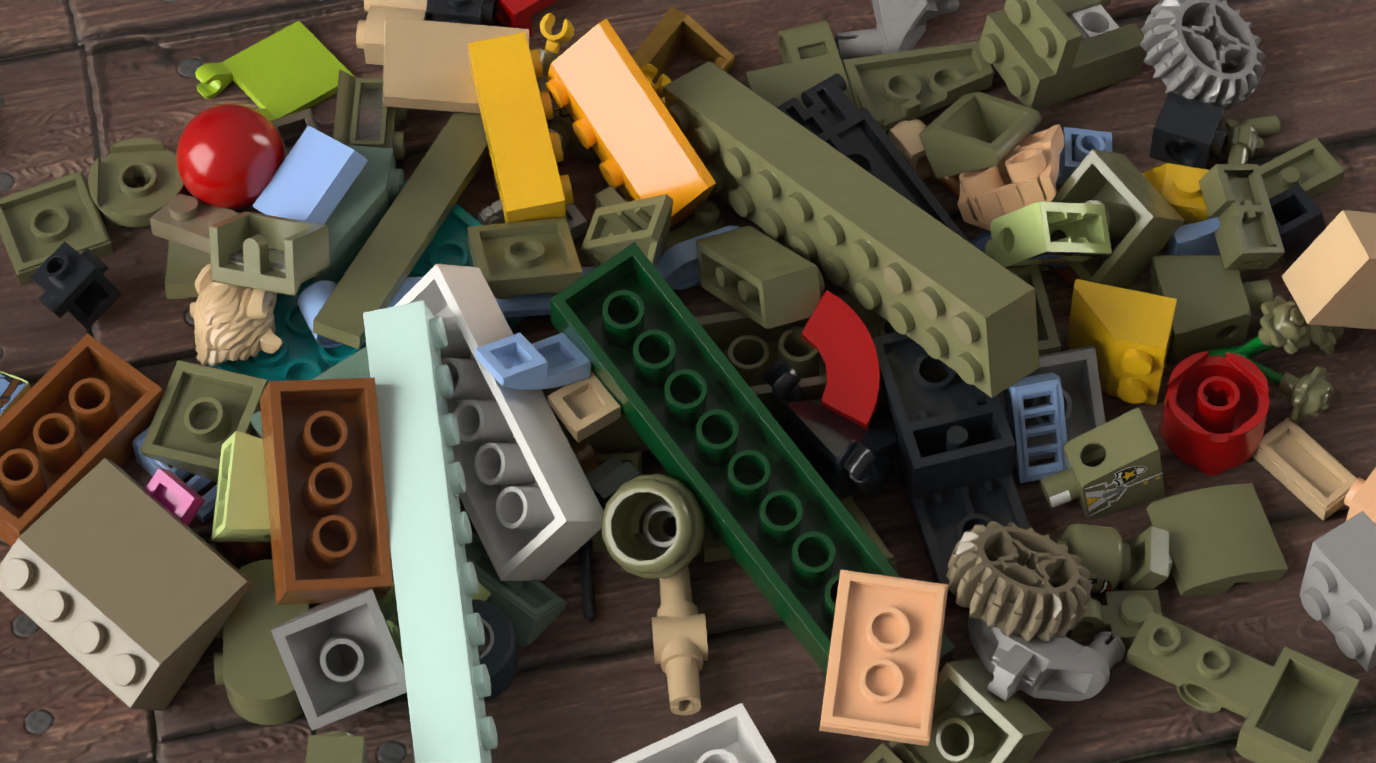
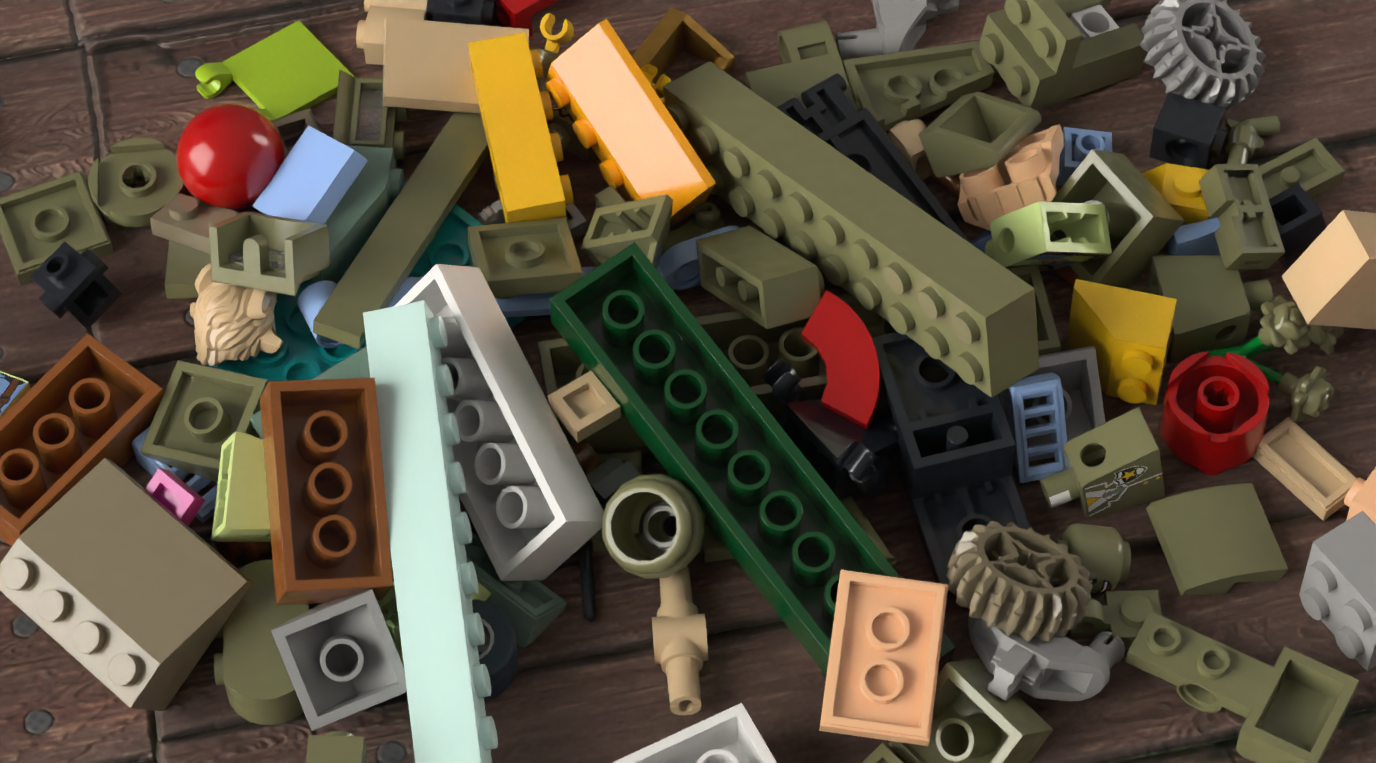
light blue slope [475,333,591,390] -> none
olive plate [1122,526,1172,591] -> none

